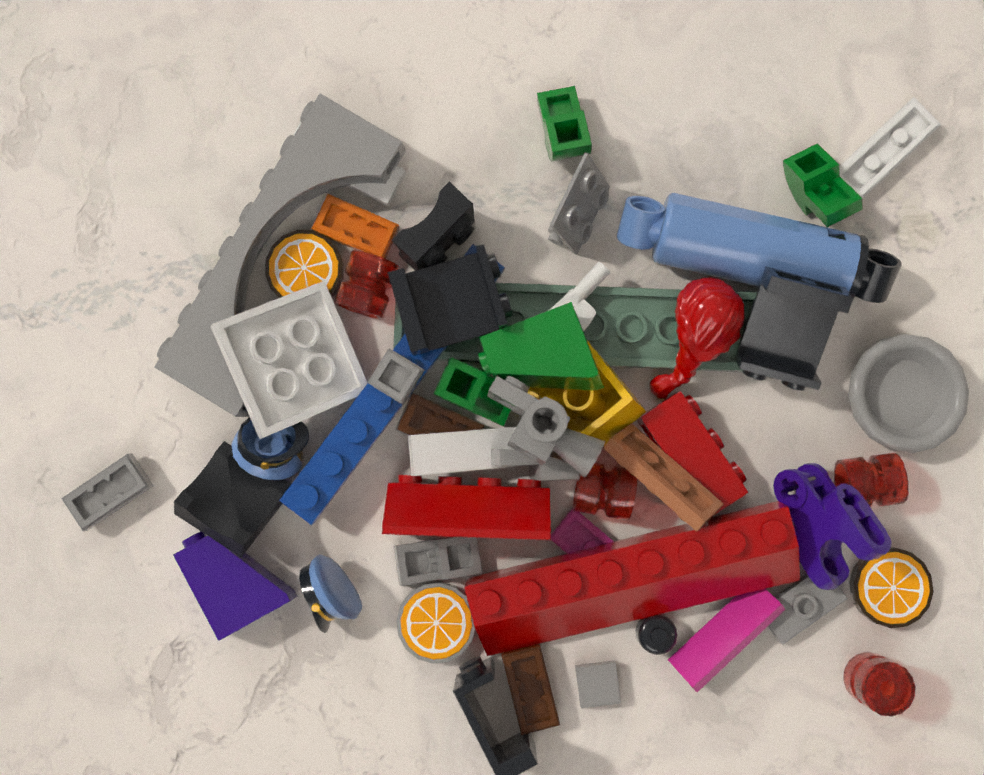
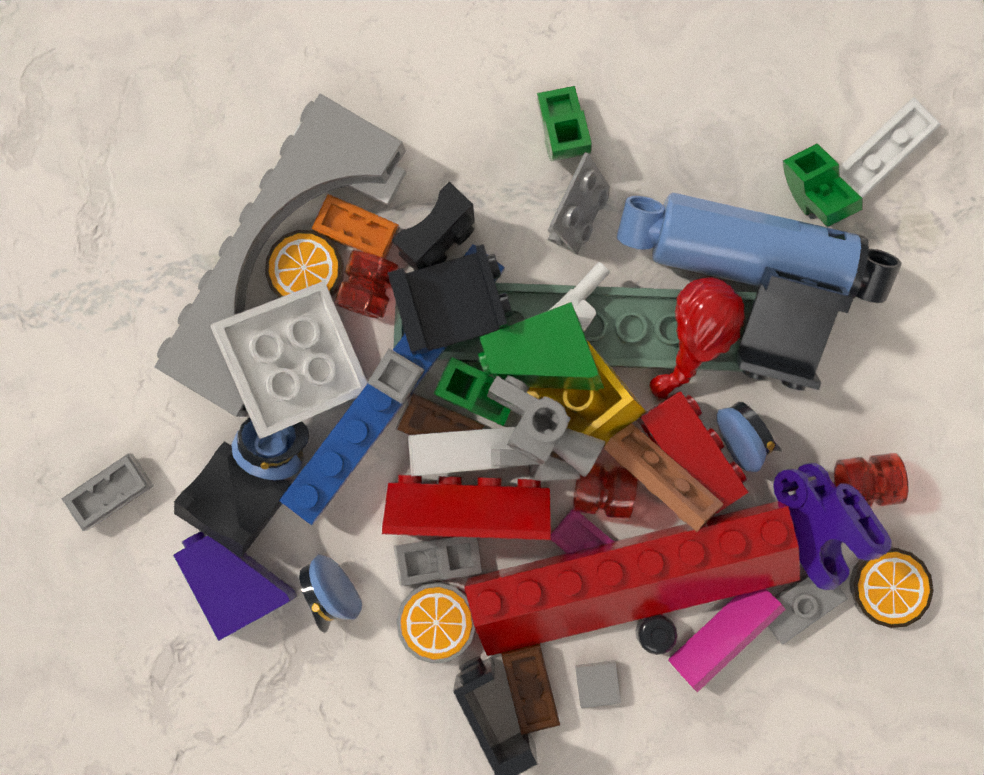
clear red wheel [843,652,916,717] -> none
light grey piece [848,334,969,453] -> none
none -> medium blue piece [717,401,782,472]

